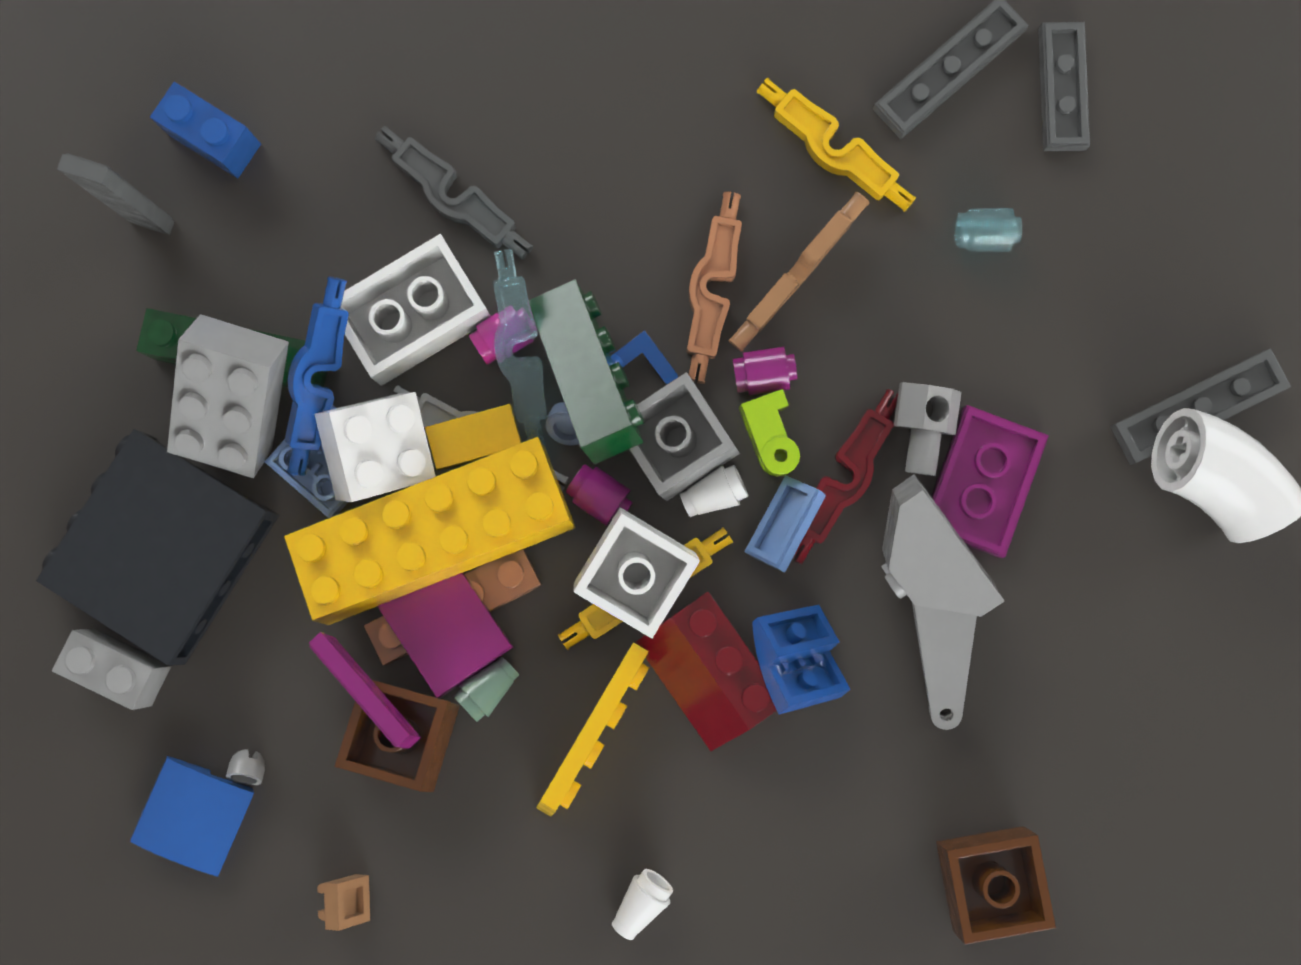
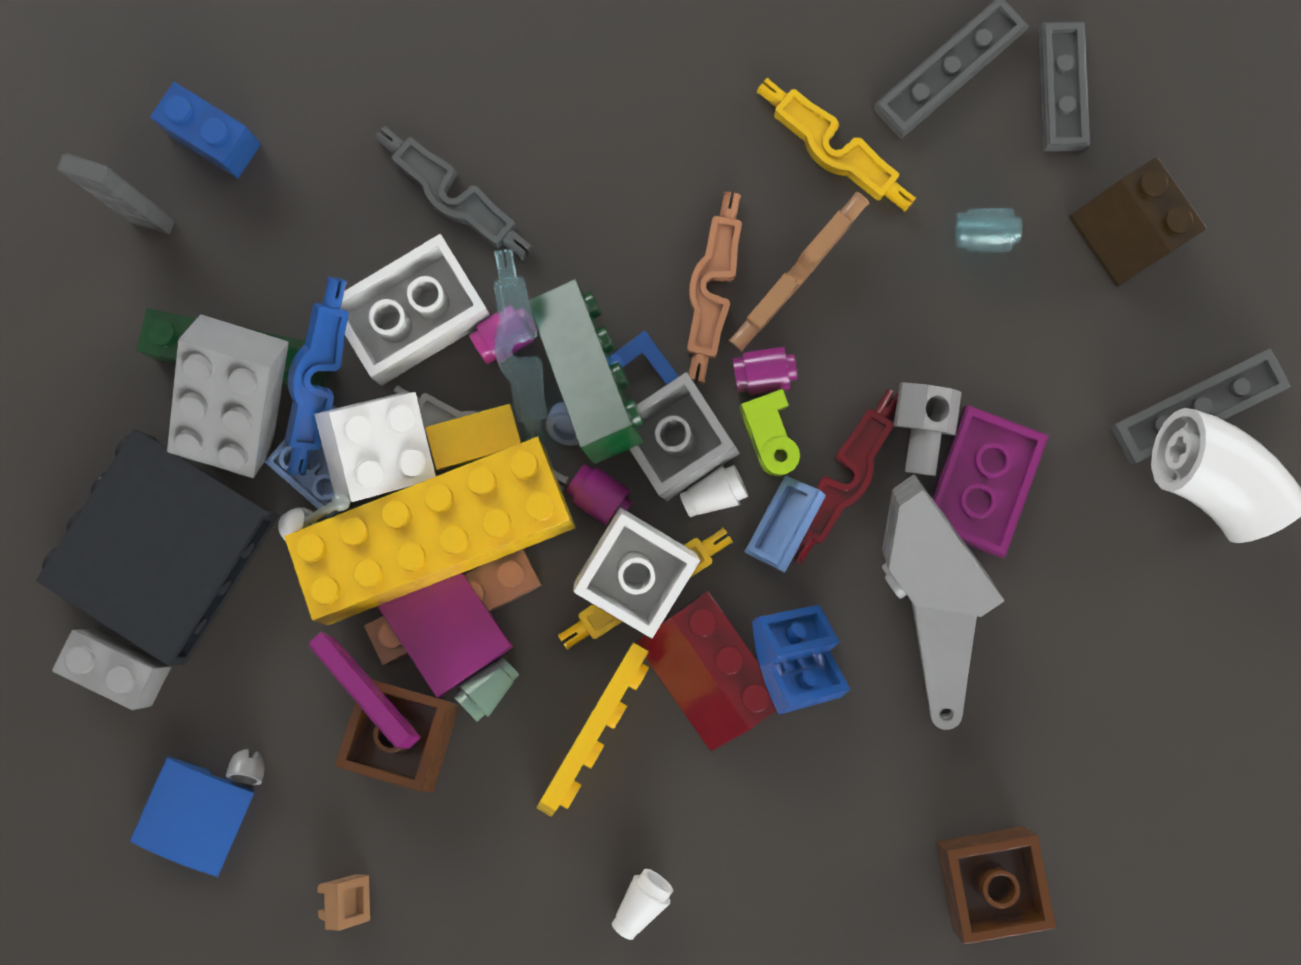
none -> hinge [278,493,350,541]
none -> dark brown slope [1069,156,1207,287]

